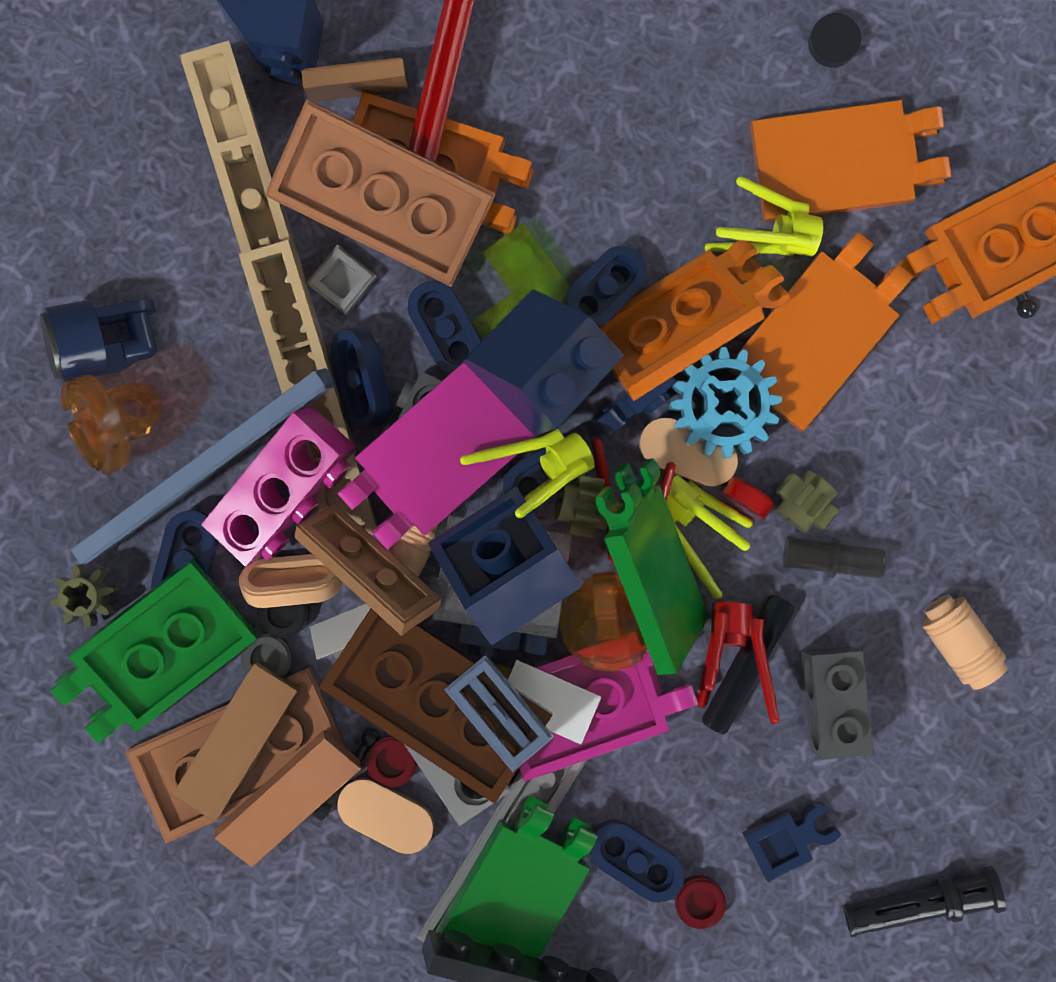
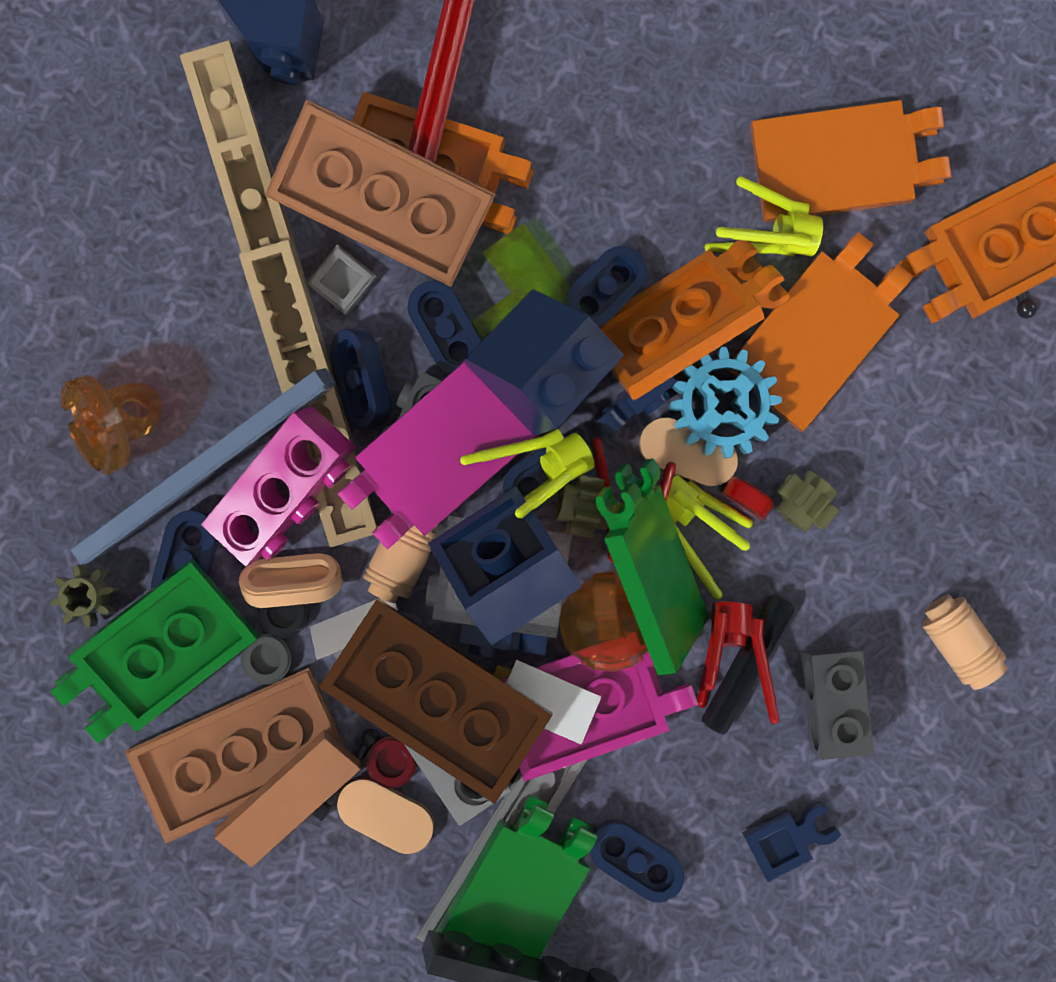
dark blue piece [40,299,157,383] -> none
medium nougat tile [172,662,300,822] -> none
medium nougat tile [295,503,442,636] -> none
medium nougat tile [302,57,409,102] -> none
sand blue tile [444,654,554,772] -> none
dark red tile [674,875,726,929] -> none
clear smoke axle [782,536,887,579] -> none
black tile [808,13,861,68] -> none
black pin [843,866,1006,937] -> none

